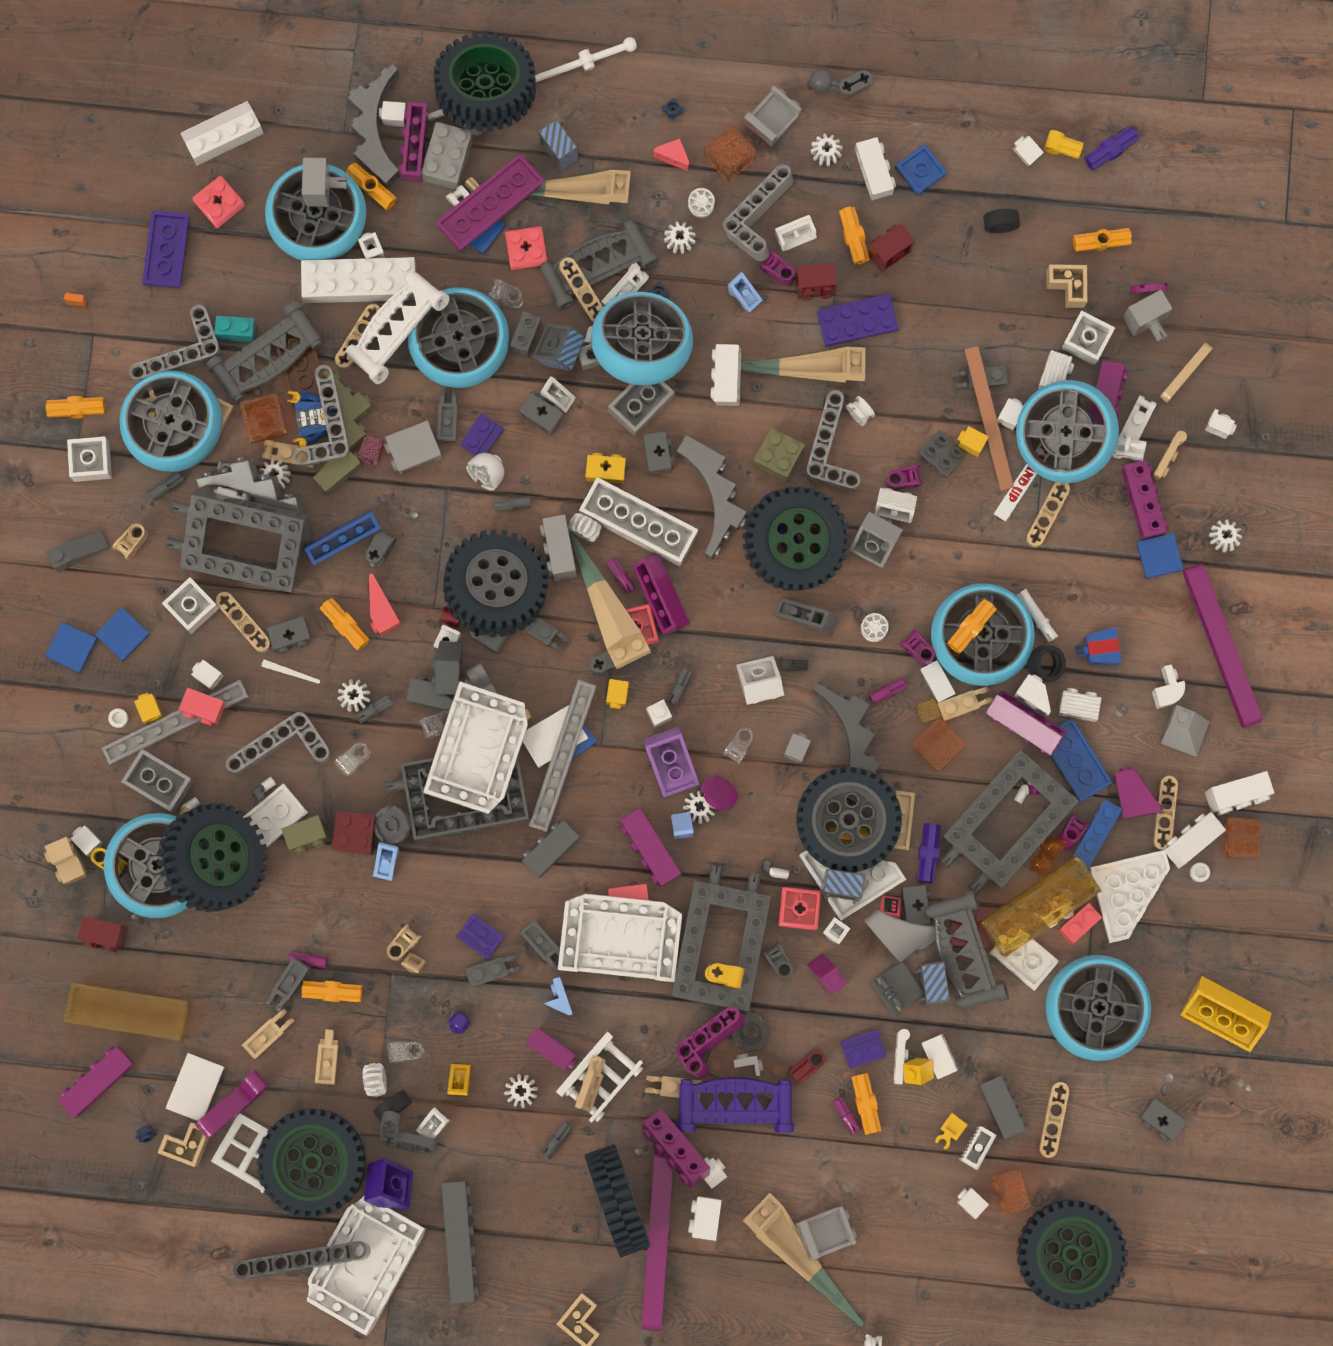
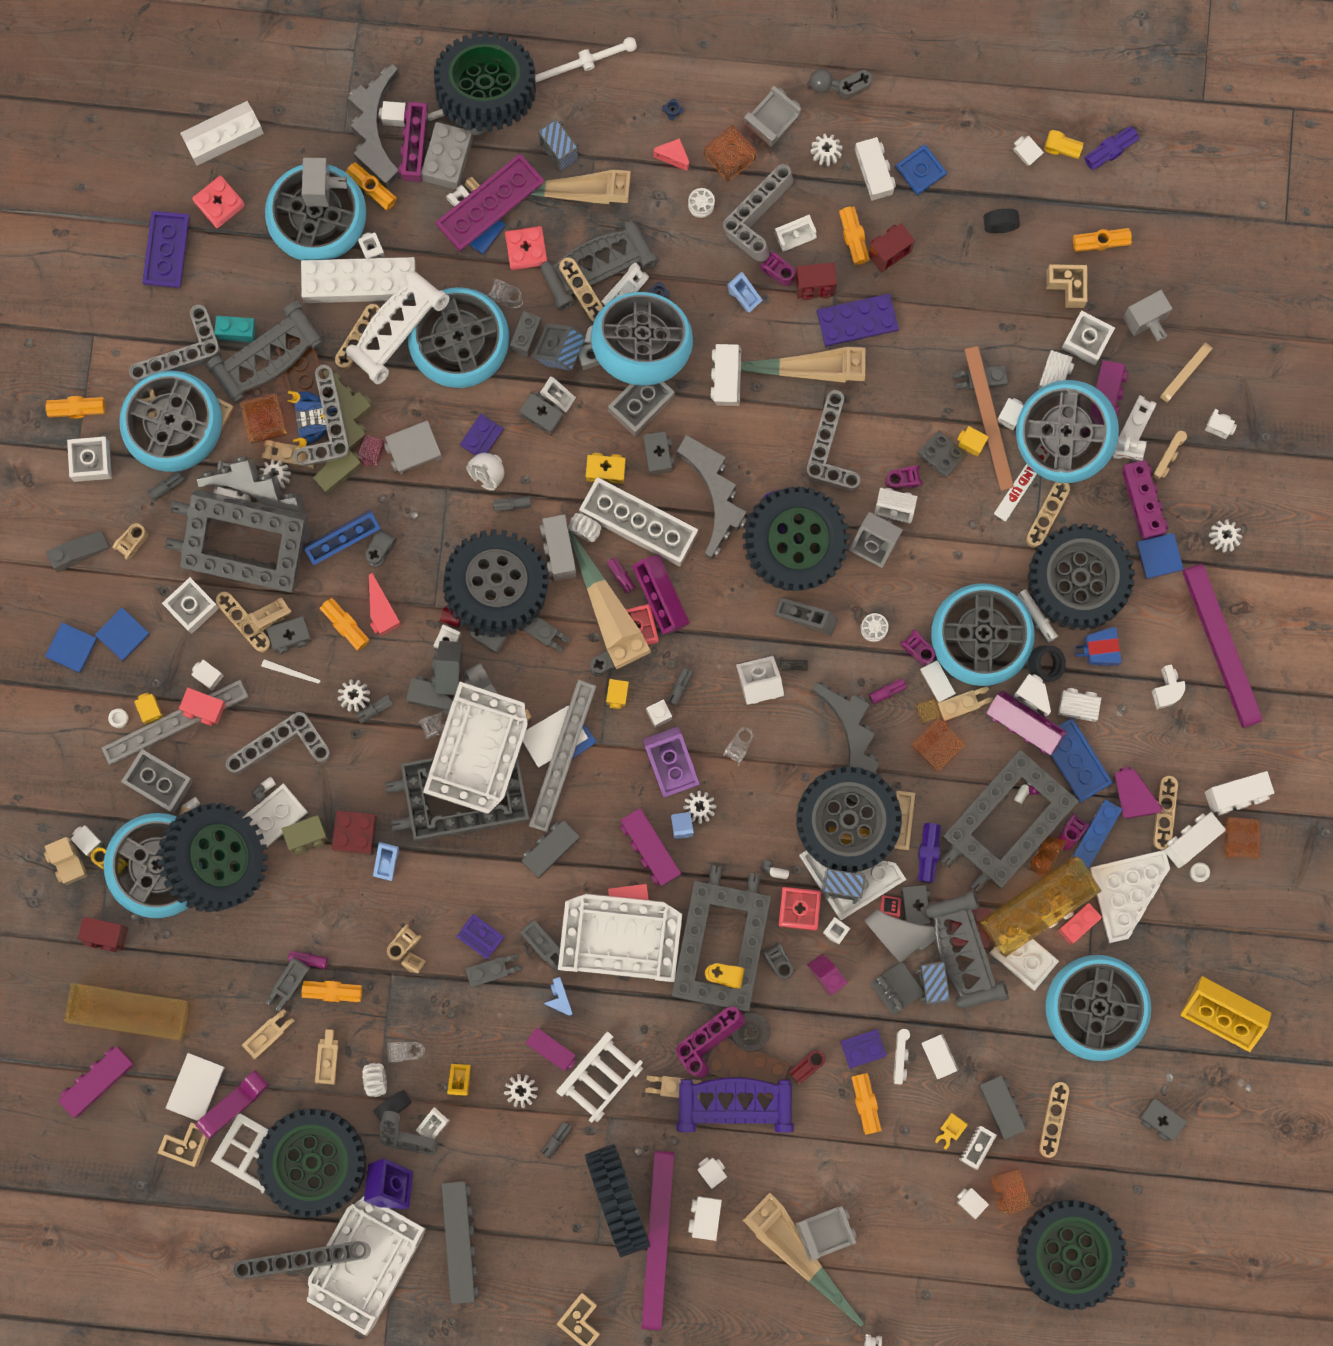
orange tile [64,292,87,307] -> none
dark blue plate [135,1125,157,1143] -> none
clear piece [333,743,370,778] -> none
dark grey tile [374,806,411,844] -> none
dark grey hinge [437,390,458,442] -> none
dark purple piece [448,1012,470,1034] -> none
tan hinge [575,1055,605,1112] -> none
magenta brick [642,1109,710,1188] -> none
white gear [664,222,696,254] -> none
magenta tile [701,775,738,810] -> none
light grey bracket [733,1054,763,1076] -> none
olive brick [753,428,805,482] -> none
light grey brick [783,732,811,764] -> none
magenta axle [832,1097,862,1135] -> none
white wheel [846,396,875,426] -> none
yellow brick [903,1057,934,1085] -> none
light orange piece [947,599,997,654] -> none
magenta tile [1130,283,1168,294] -> none
light grey slope [1160,705,1210,757] -> none
none -> tan hinge [245,598,291,635]
none -> wheel [1027,523,1135,630]

